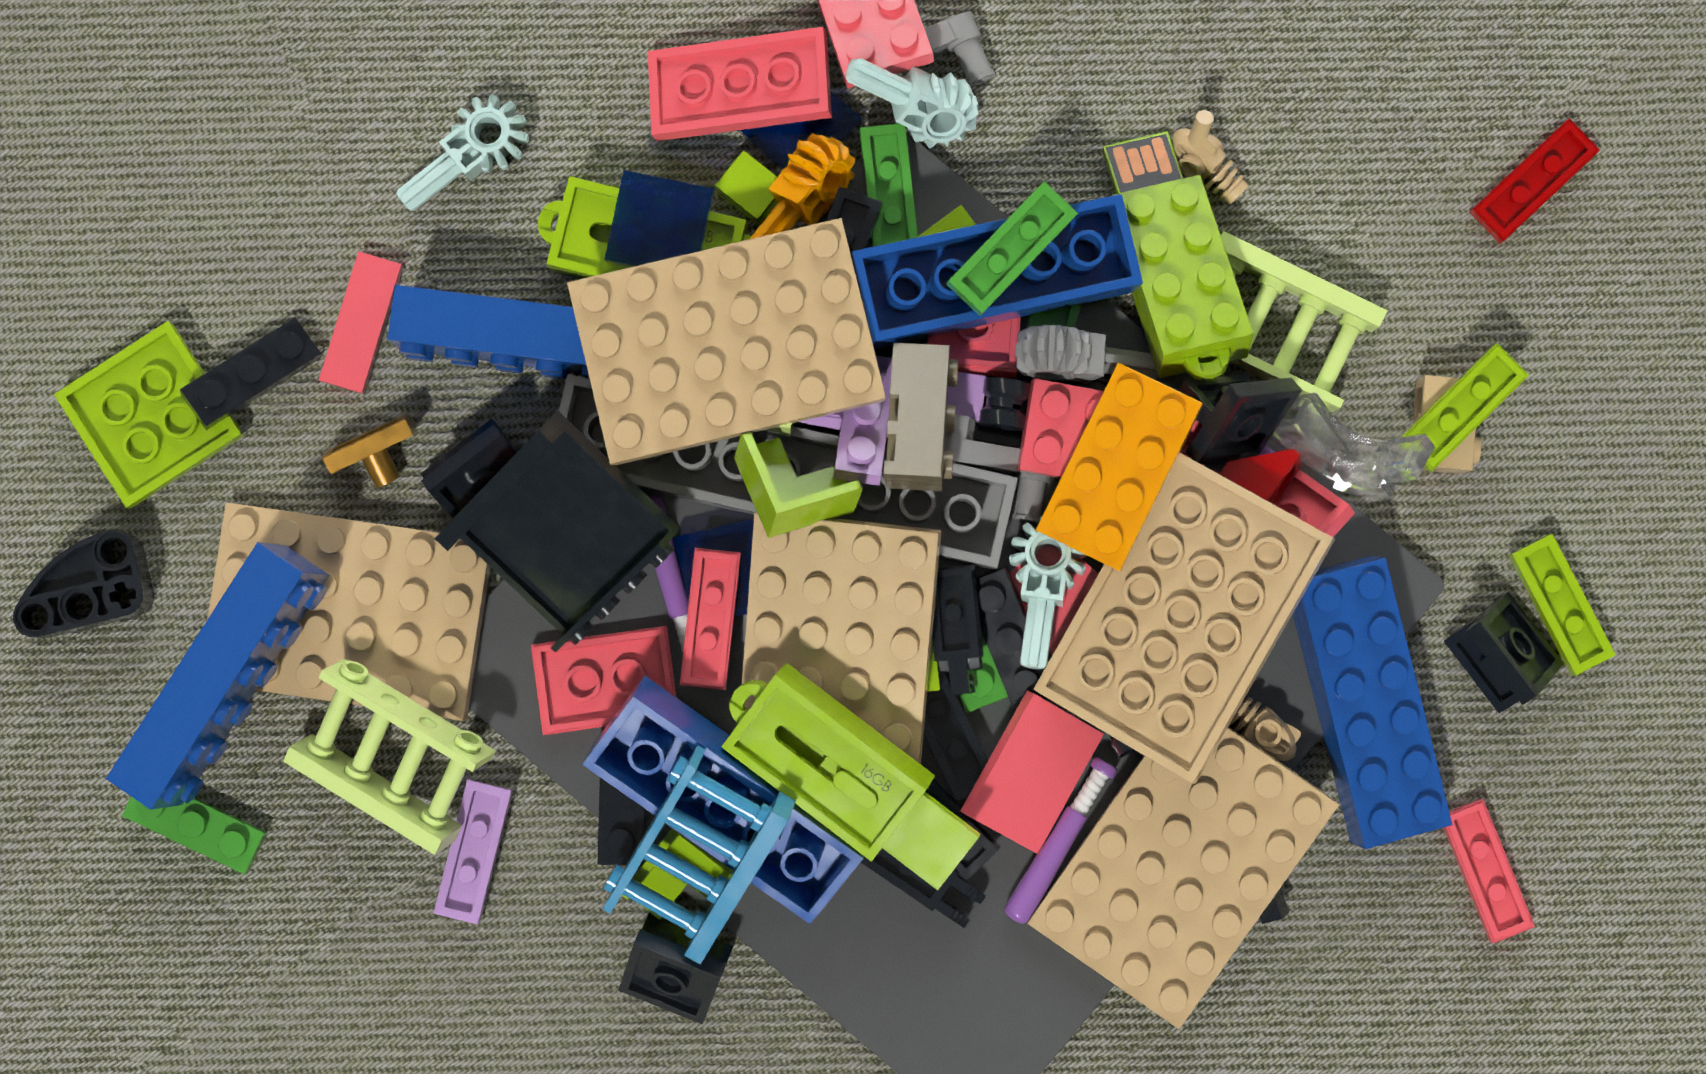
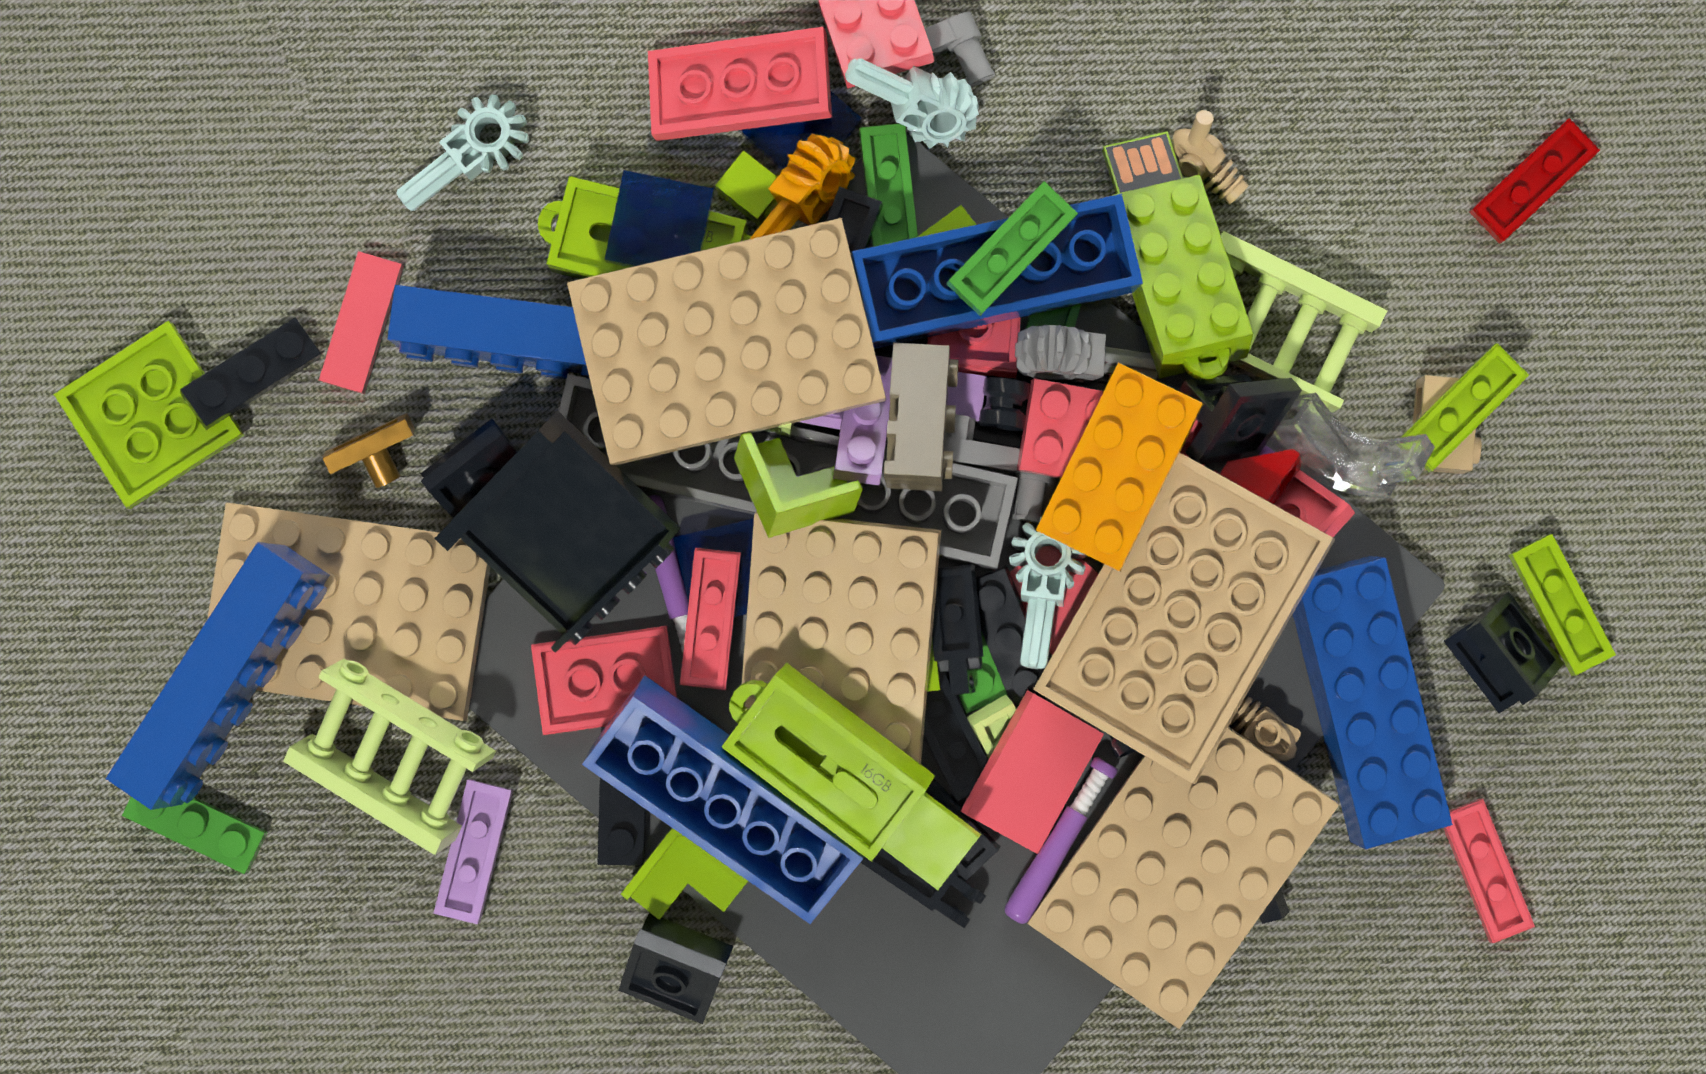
black beam [13,531,154,638] -> none
dark azure fence [602,745,796,964] -> none
none -> yellowish green plate [967,695,1016,759]

